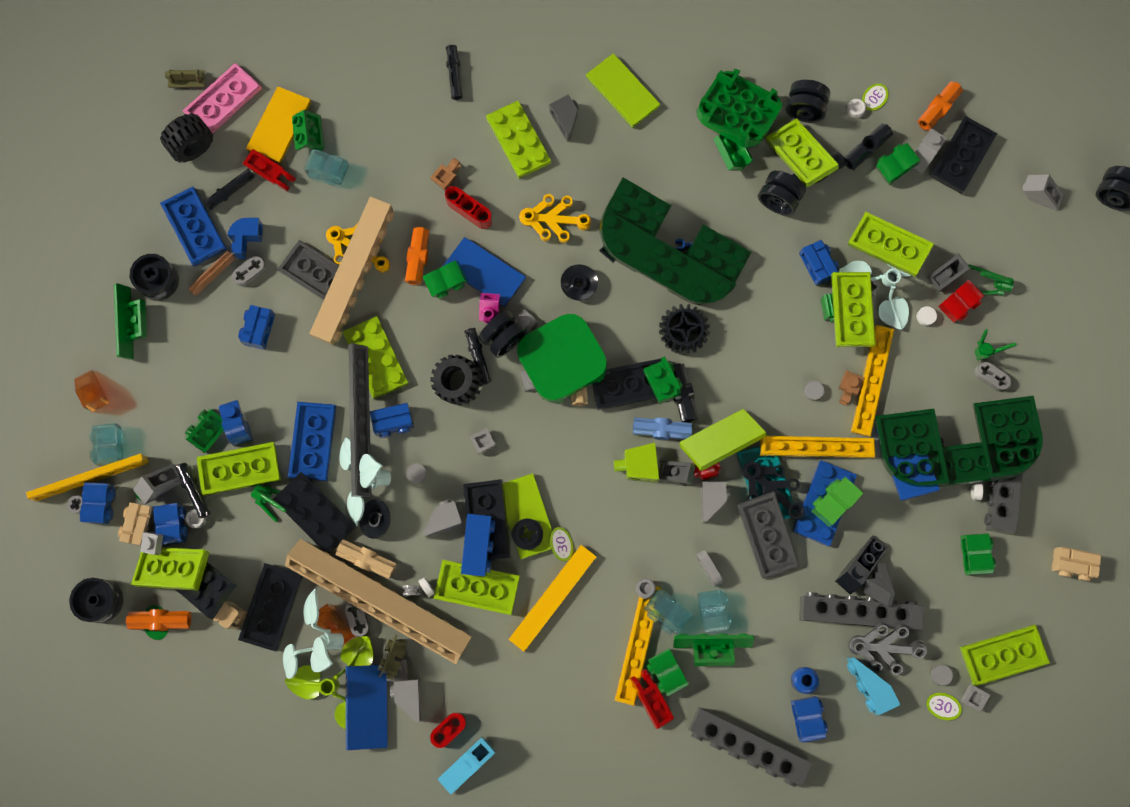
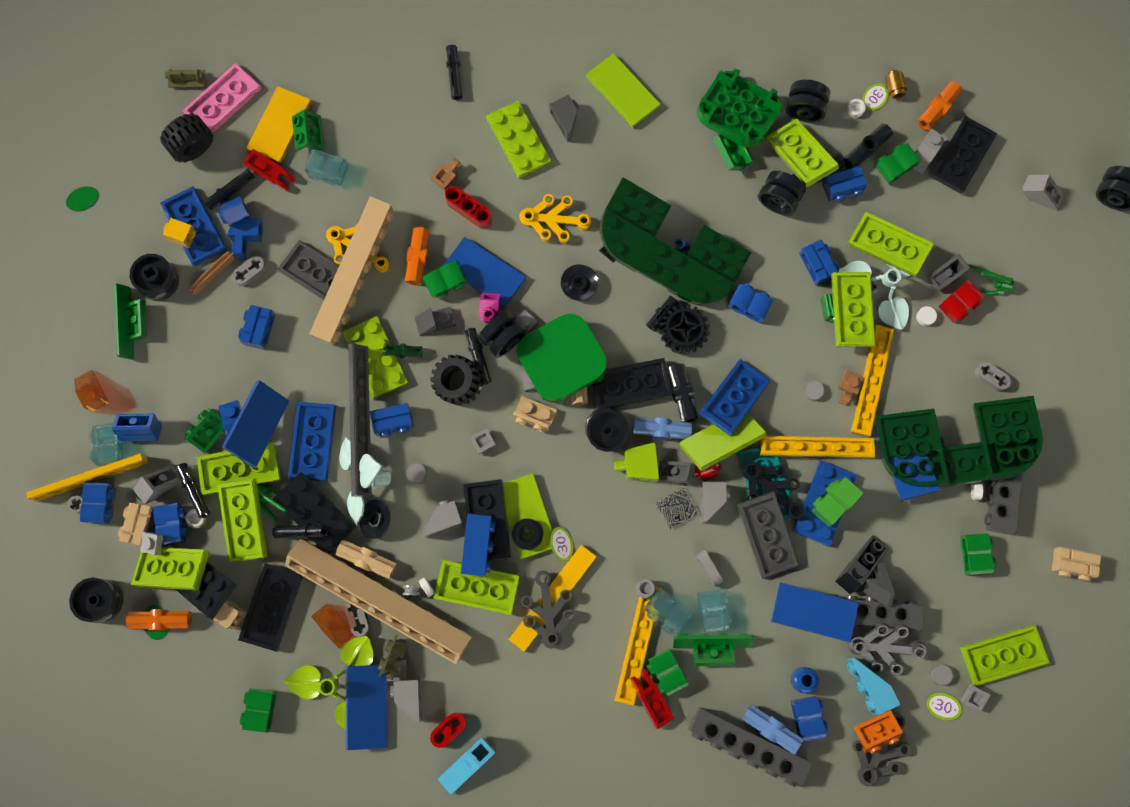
light aqua plant [283,589,344,679] -> none
green bracket [643,356,682,404] -> none
green plant [975,329,1017,361] -> none
none -> green sticker [66,186,98,211]
none -> blue brick [112,413,162,442]
none -> yellow brick [163,218,197,248]
none -> lime tile [217,479,268,563]
none -> blue brick [218,196,250,226]
none -> blue tile [222,380,289,467]
none -> green brick [240,688,277,733]
none -> black pin [272,523,328,539]
none -> dark green pin [383,343,423,359]
none -> dark grey slope [415,307,456,336]
none -> tan bracket [513,396,557,433]
none -> dark grey plant [520,571,575,649]
none -> black wheel [585,407,629,452]
none -> black pin [646,296,678,332]
none -> clear piece [654,486,699,531]
none -> blue tile [699,359,771,436]
none -> blue brick [728,284,773,323]
none -> medium blue piece [742,705,804,755]
none -> blue tile [771,582,859,643]
none -> blue brick [822,166,867,202]
none -> dark grey plant [852,713,911,786]
none -> orange bracket [853,710,903,754]
none -> pearl gold brick [885,70,907,99]

